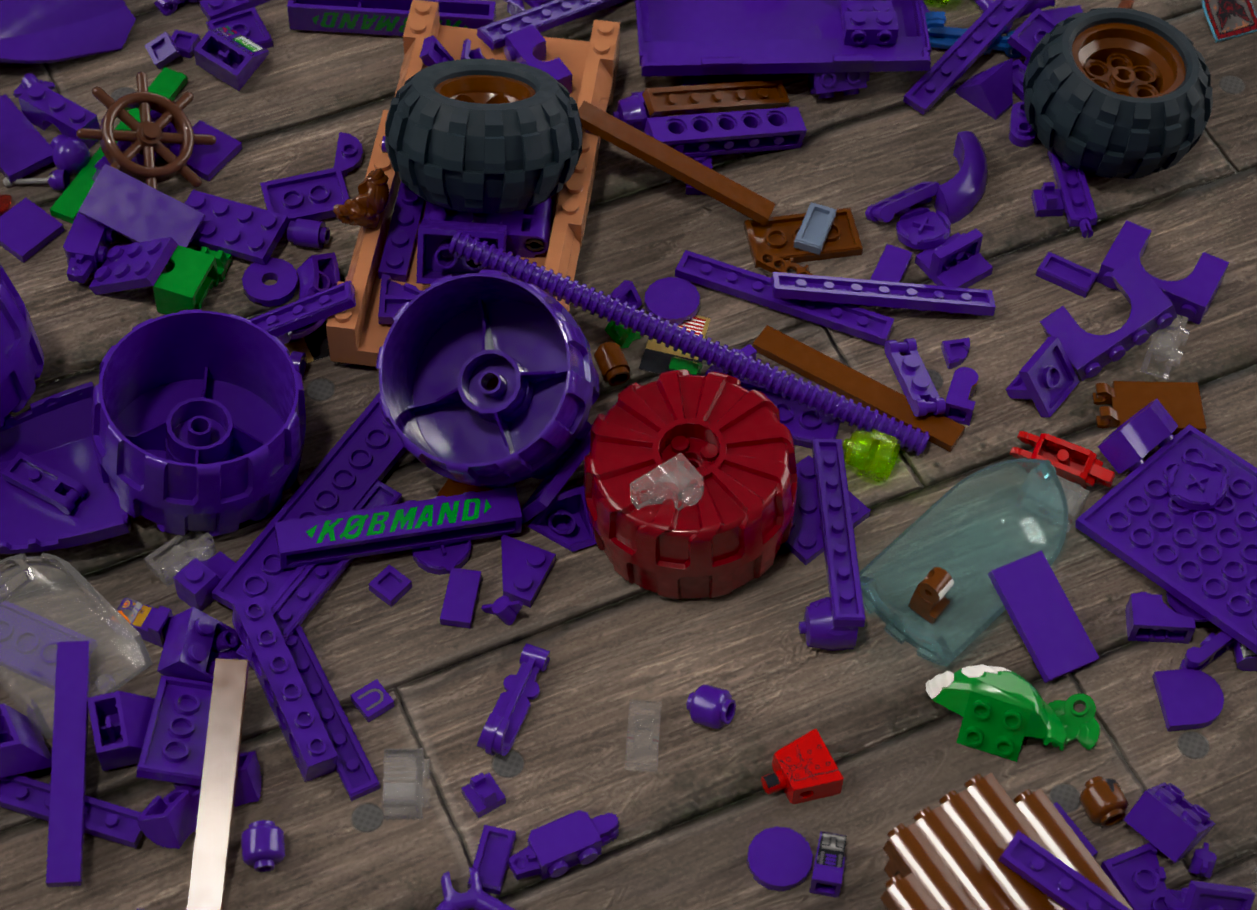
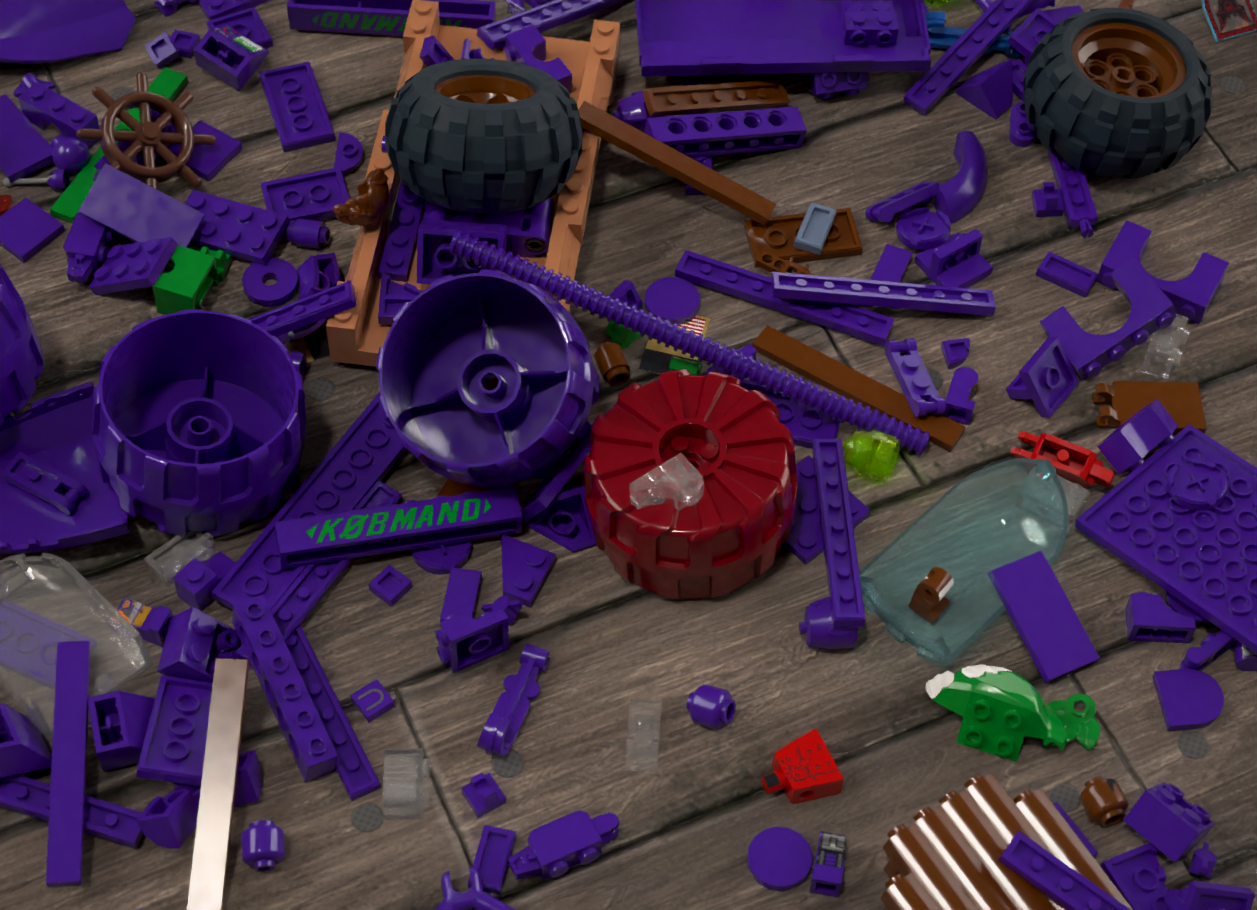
none -> dark purple tile [259,61,335,152]
none -> dark purple plate [435,608,509,673]

